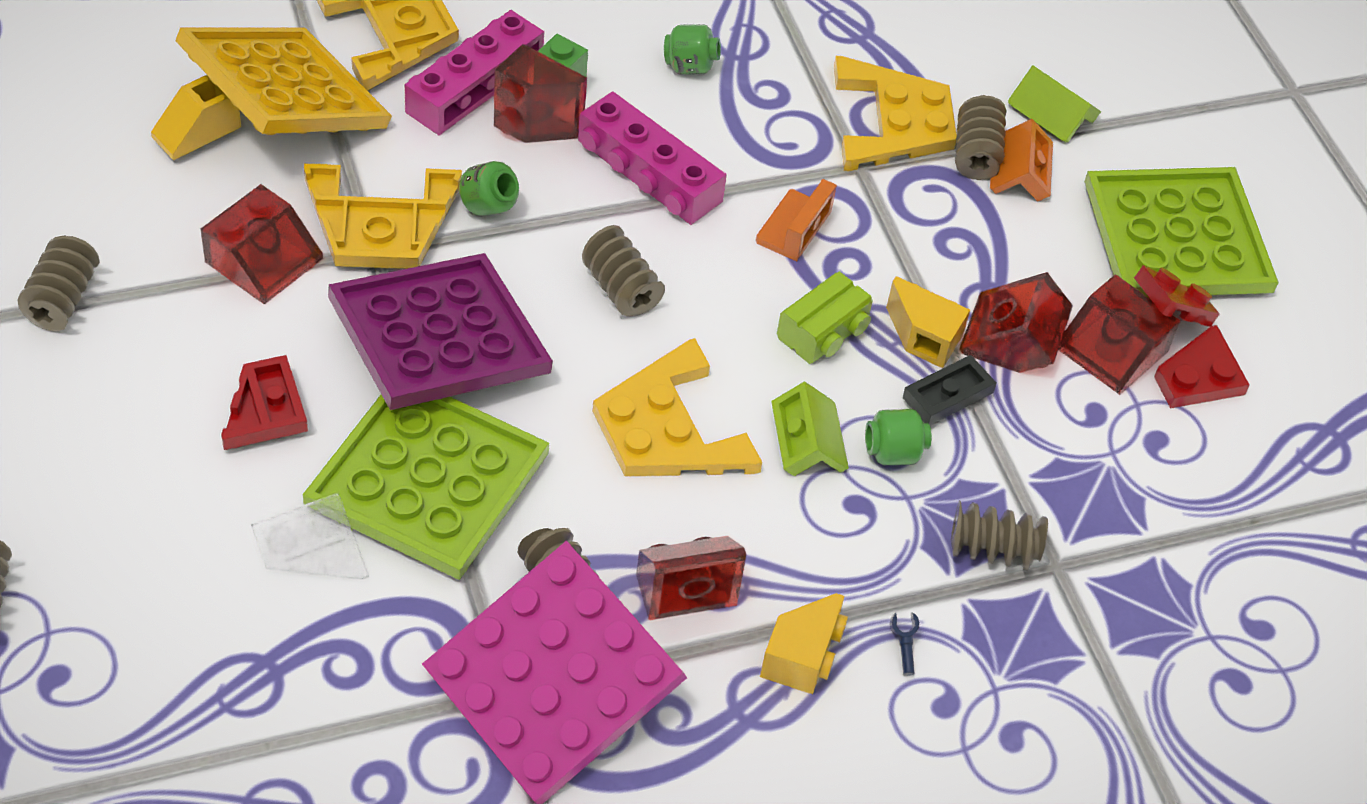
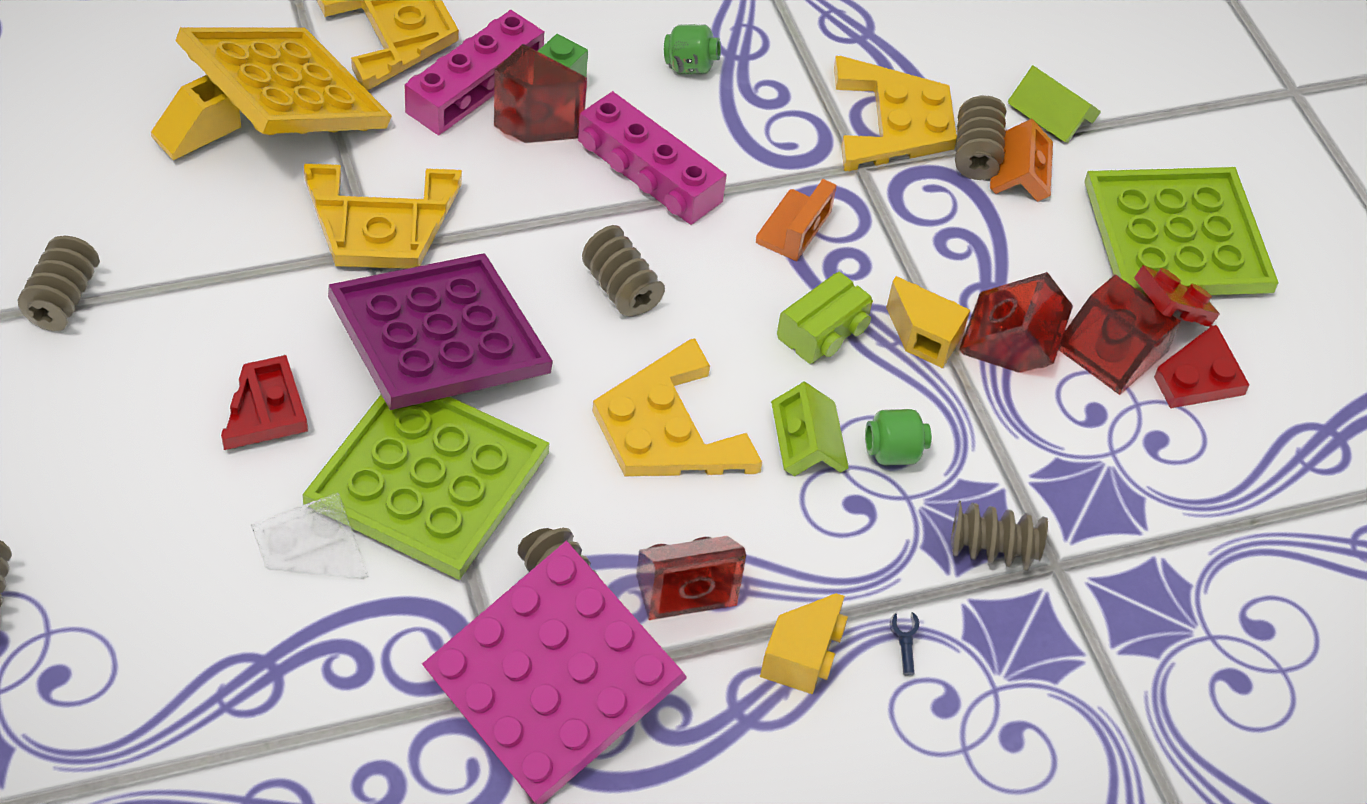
clear red slope [200,184,323,304] -> none
bright green head [459,161,519,216] -> none
pearl dark grey plate [902,355,997,425] -> none

